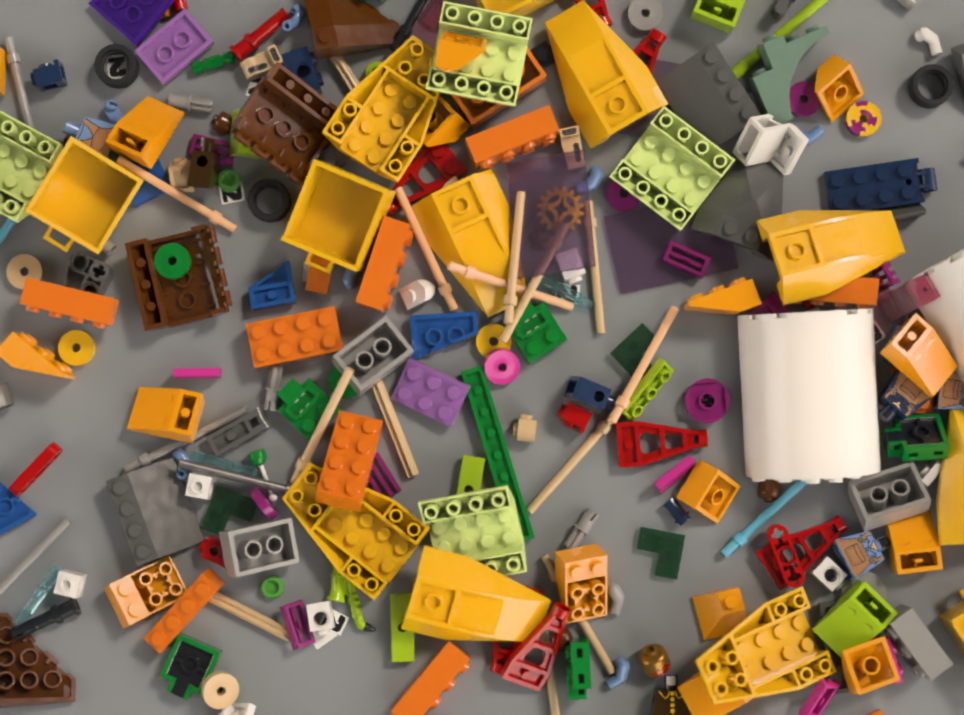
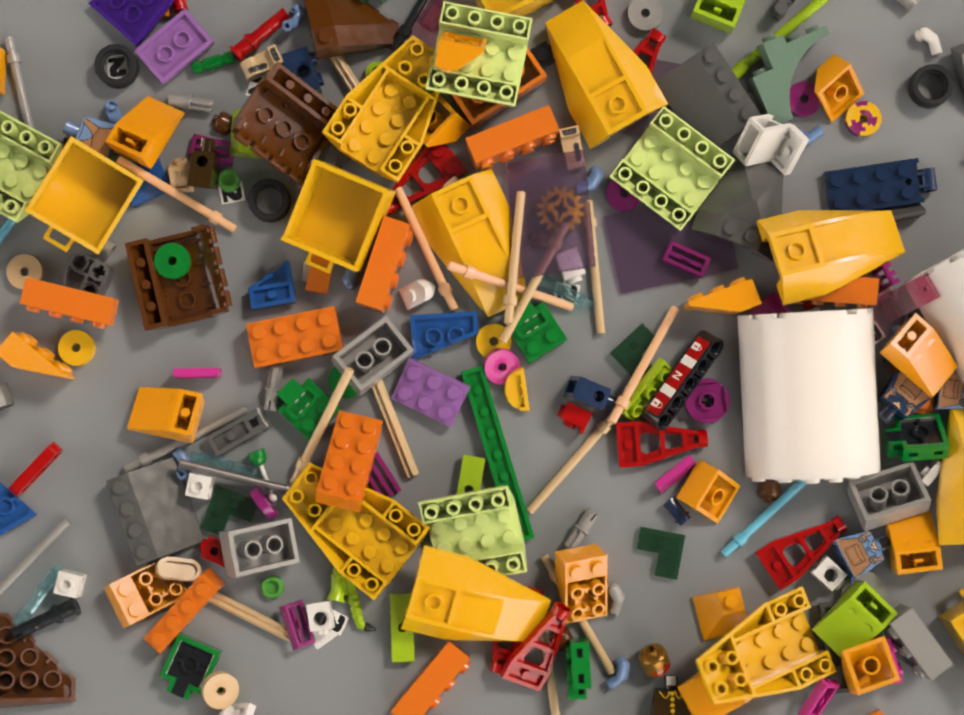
dark blue brick [30,59,68,91] -> none
tan plate [513,414,537,443] -> none
red beam [766,524,805,588] -> none
none -> tan tile [155,556,201,583]
none -> yellow tile [504,367,530,411]
none -> black beam [641,330,724,431]

